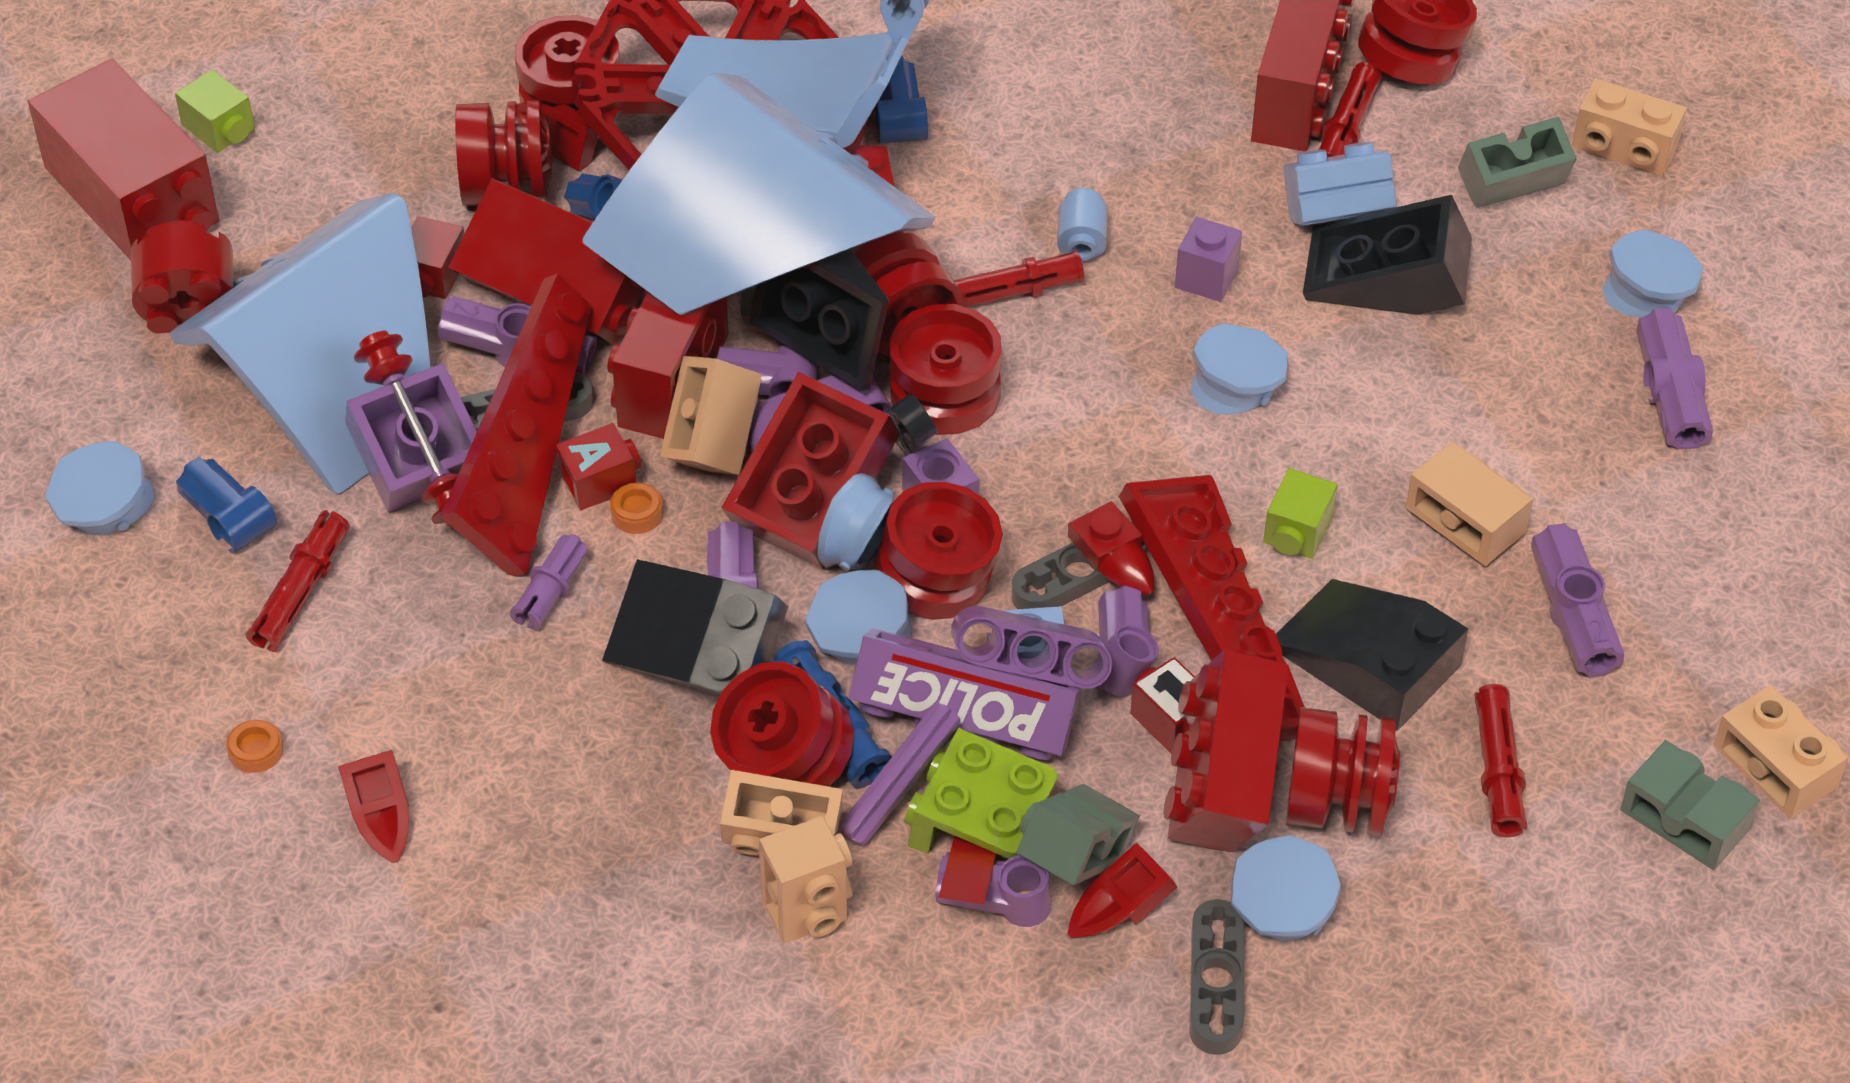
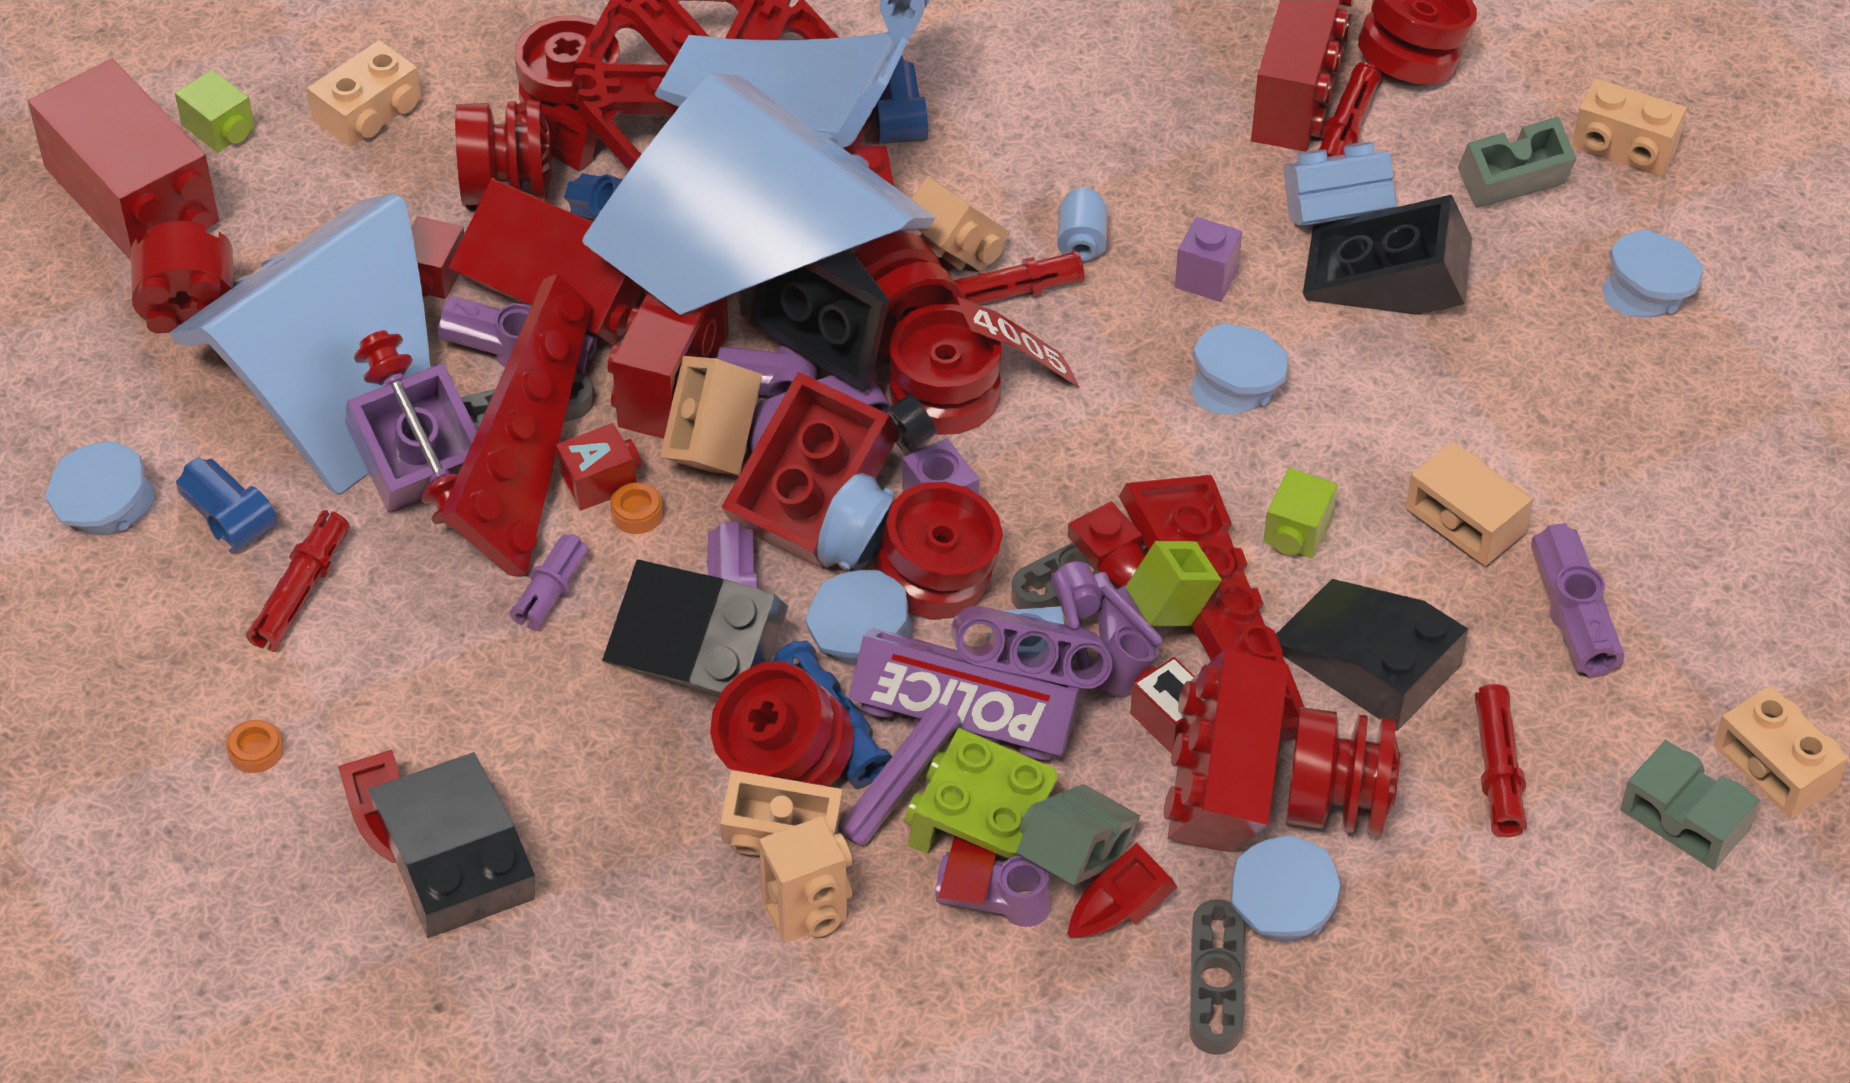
medium lavender piece [1636,308,1713,450] -> none
none -> light nougat brick [307,40,422,147]
none -> slope [368,752,535,939]
none -> light nougat brick [912,176,1011,272]
none -> red sticker [956,297,1079,387]
none -> medium lavender plant [1051,561,1162,670]
none -> lime brick [1125,541,1222,626]

